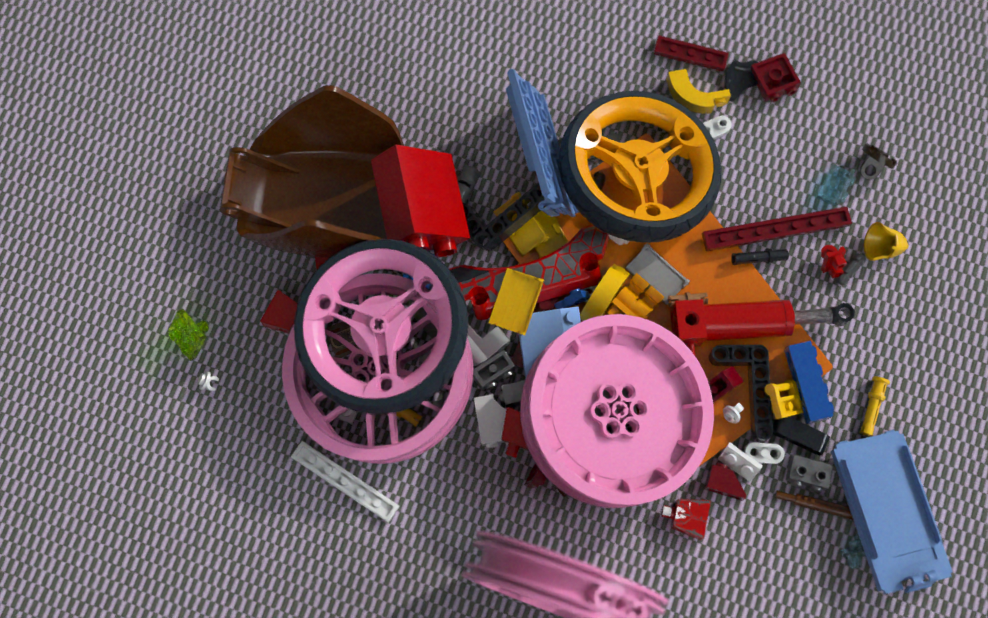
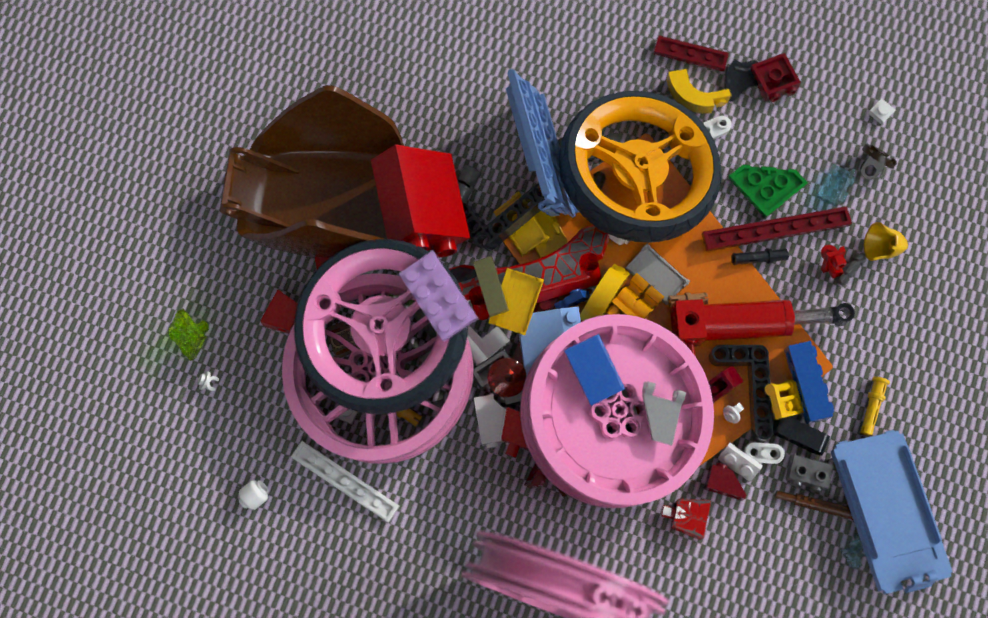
none -> white head [239,480,269,510]
none -> lavender plate [399,251,478,342]
none -> olive tile [473,256,509,317]
none -> clear red dish [487,358,527,397]
none -> blue piece [564,334,625,406]
none -> light grey flag [642,381,686,445]
none -> green plate [728,164,808,219]
none -> white plate [868,98,895,125]

